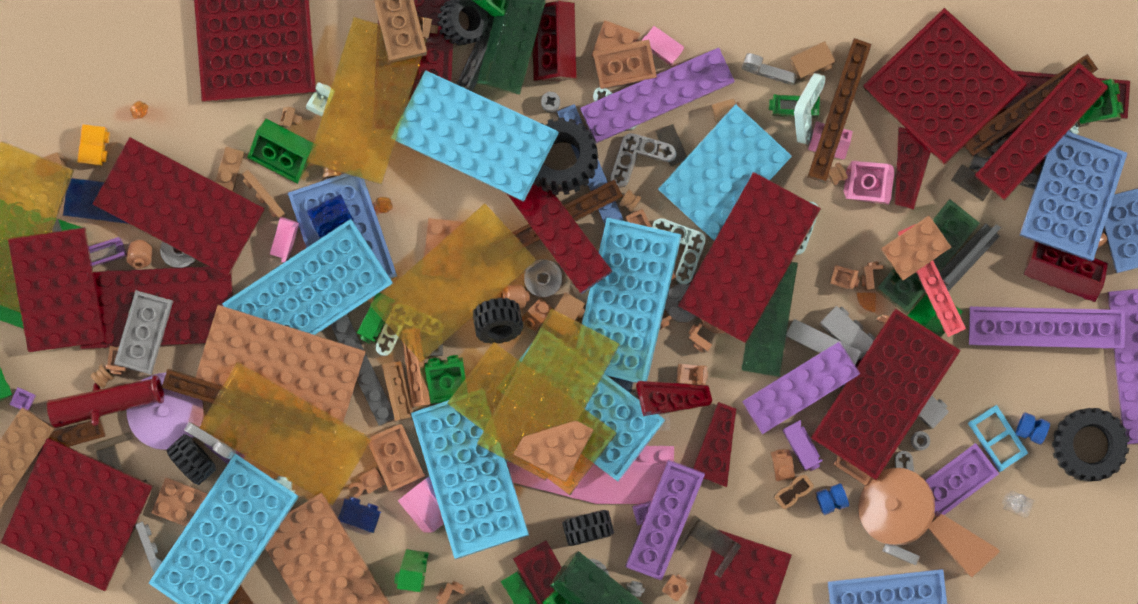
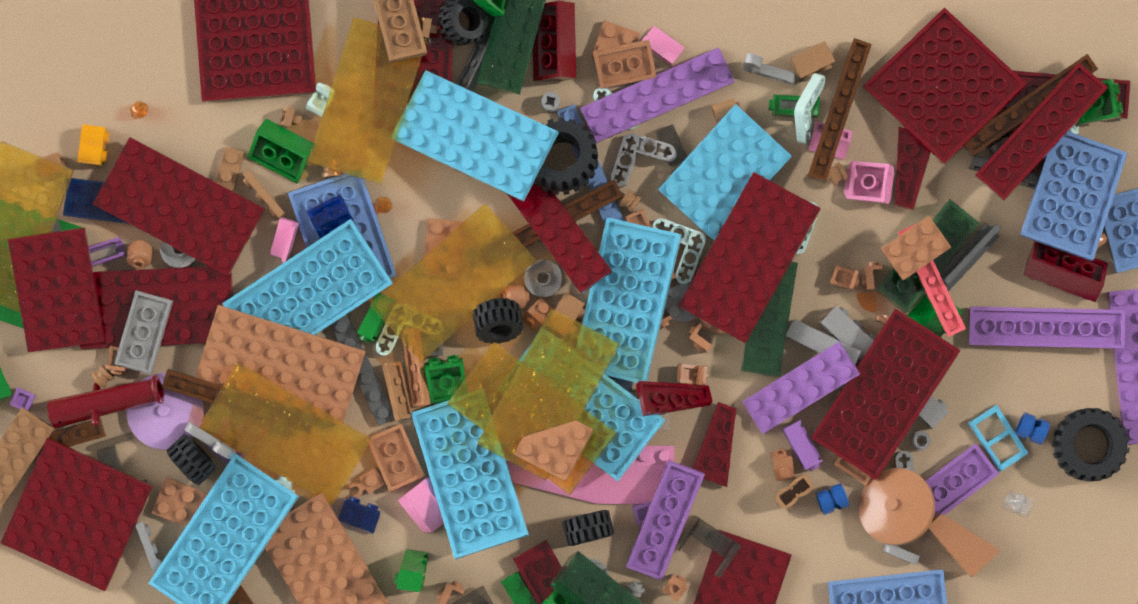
clear smoke tile [951,164,990,202] -> none

